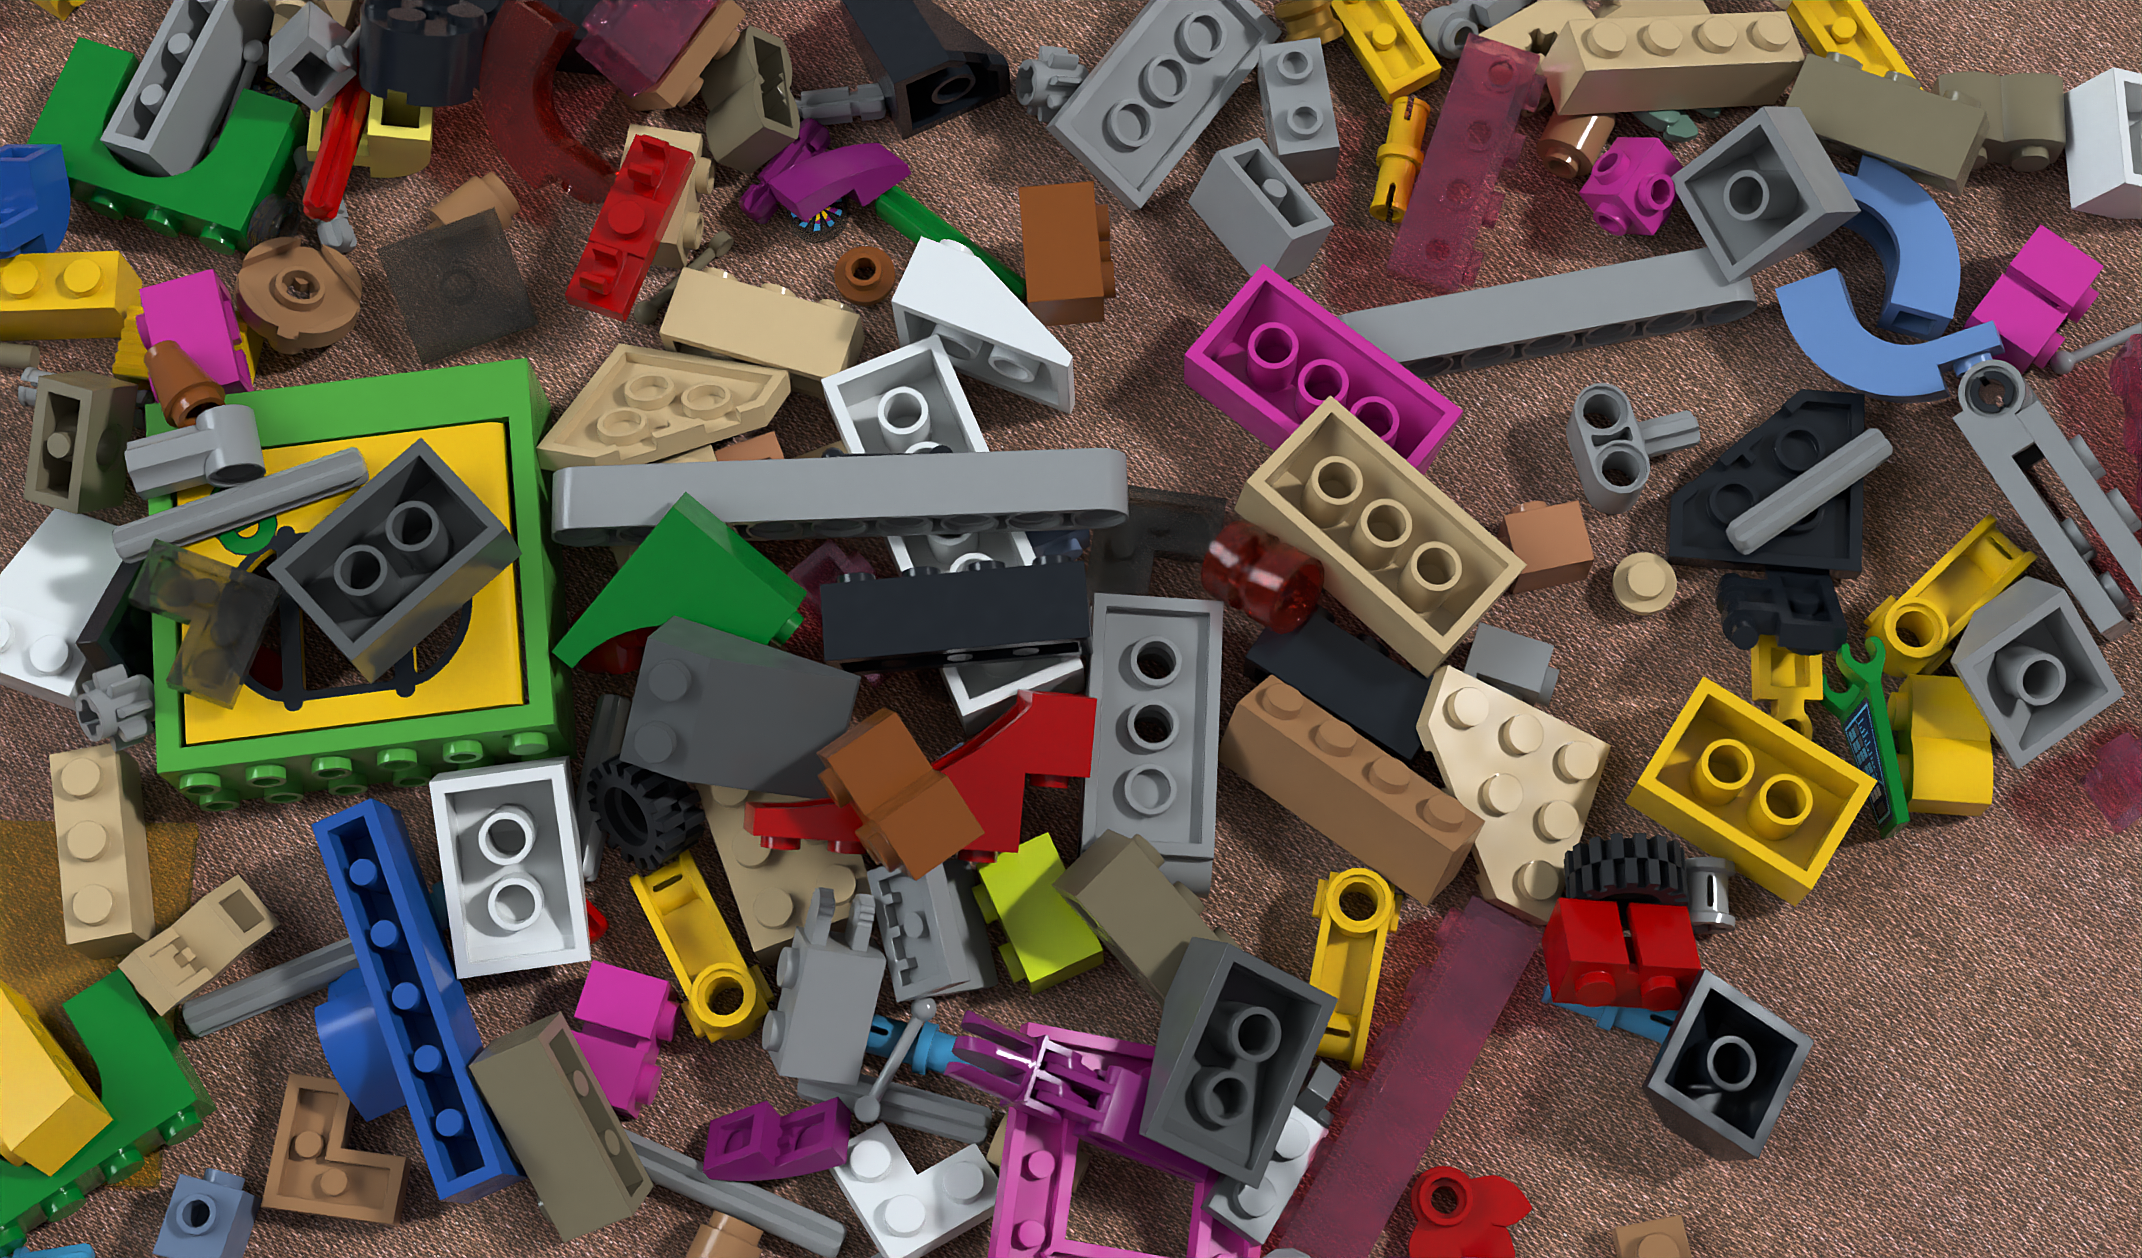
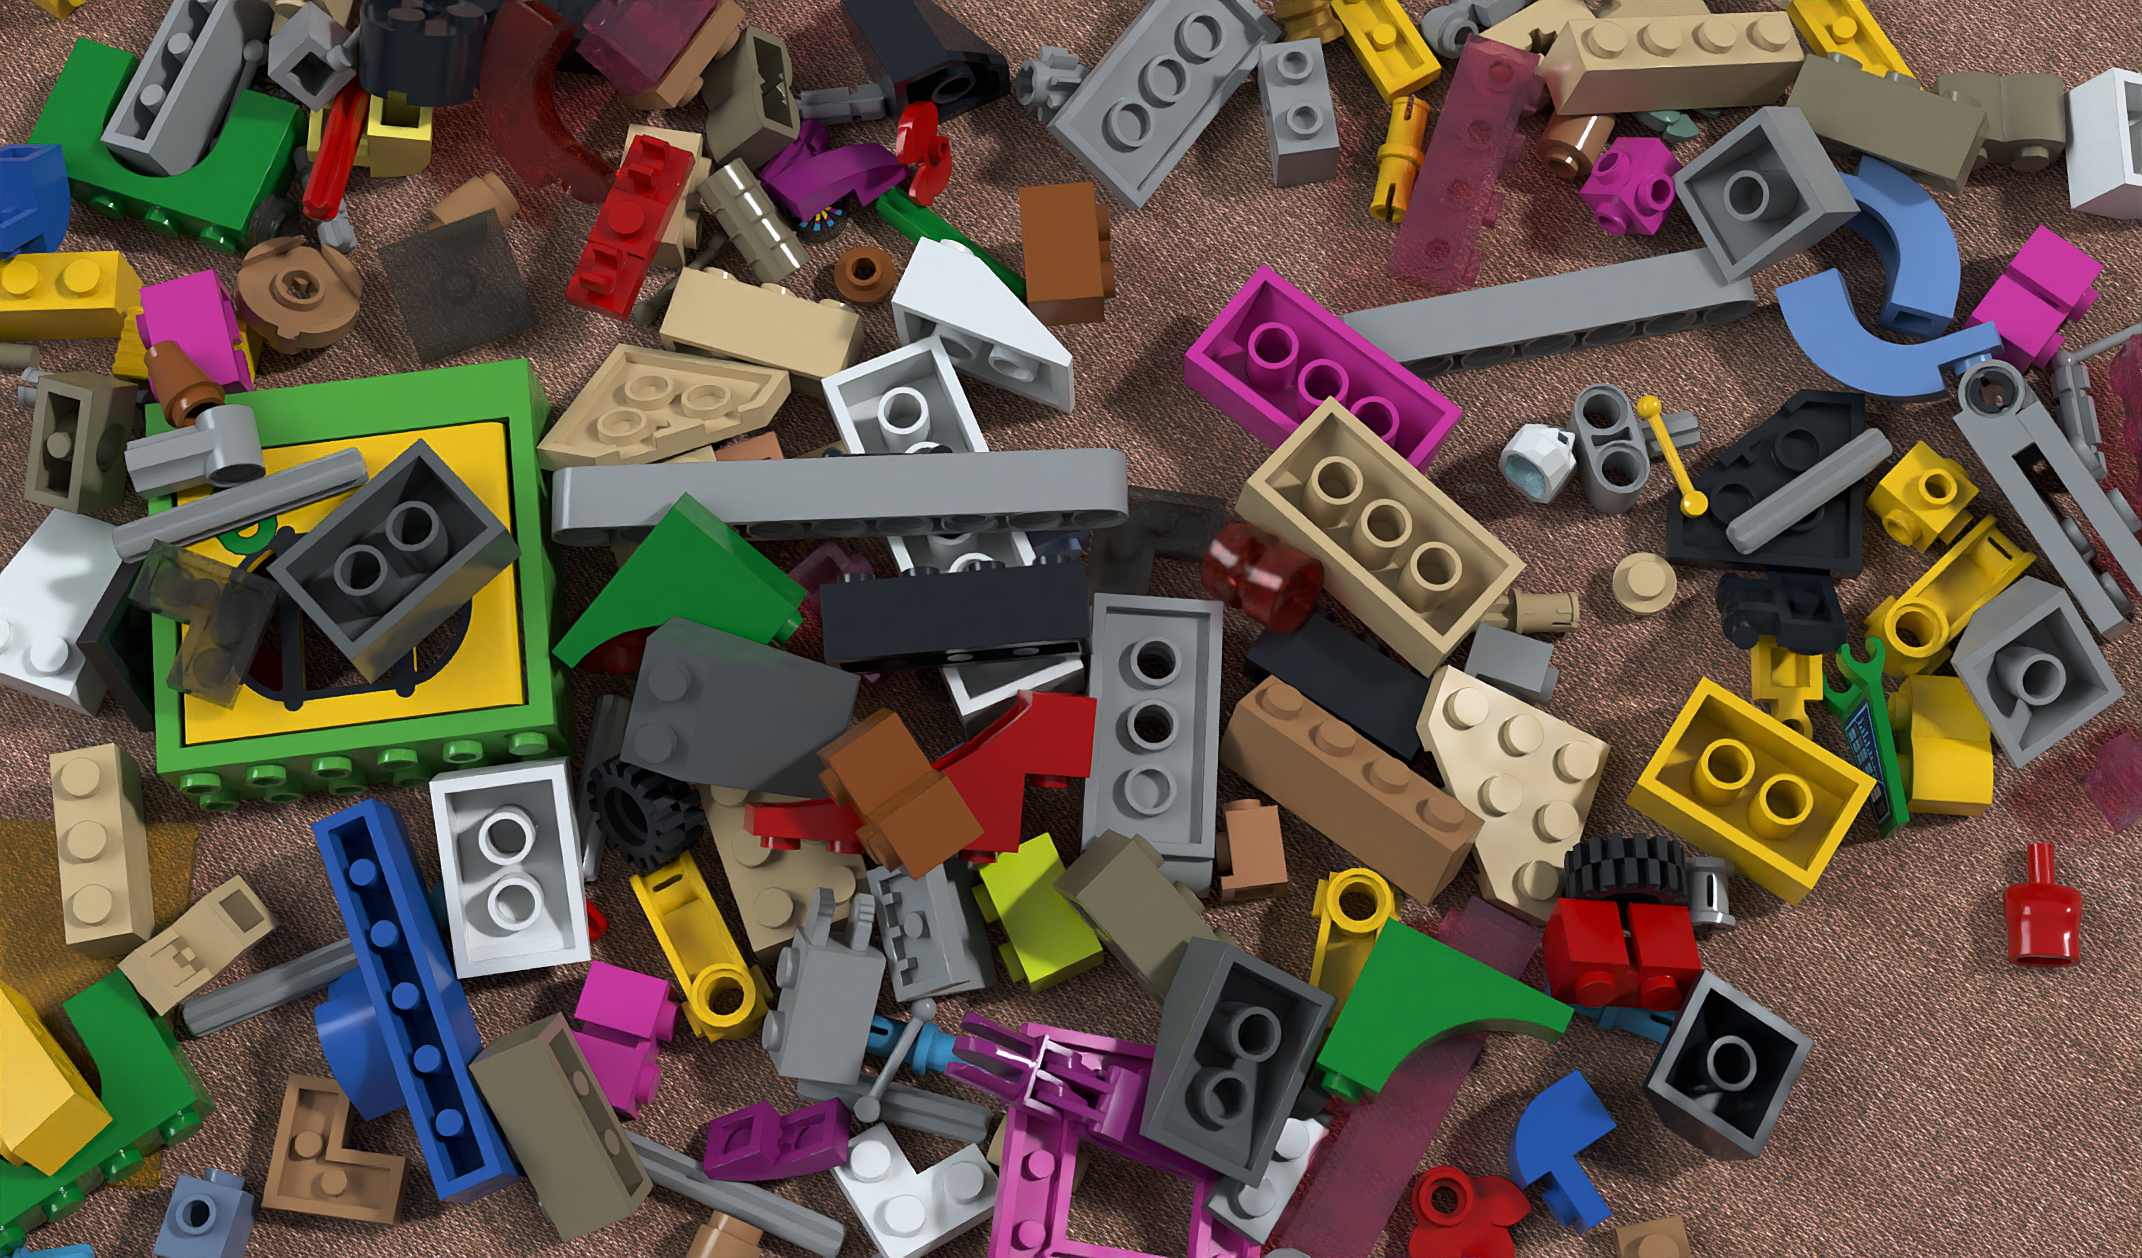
light grey gear [75,664,155,752] -> none
light grey brick [1188,137,1334,280] -> none
nougat brick [1497,500,1595,595] -> none
none -> dark tan axle [695,157,812,284]
none -> red piece [896,101,952,206]
none -> nougat brick [1214,799,1288,904]
none -> green arch [1313,917,1575,1105]
none -> tan axle [1471,588,1579,635]
none -> white rock [1498,424,1578,504]
none -> blue brick [1507,1069,1617,1236]
none -> yellow hinge [1637,395,1708,518]
none -> yellow brick [1864,440,1980,554]
none -> red piece [2003,843,2082,968]
none -> light grey axle [2050,365,2108,484]

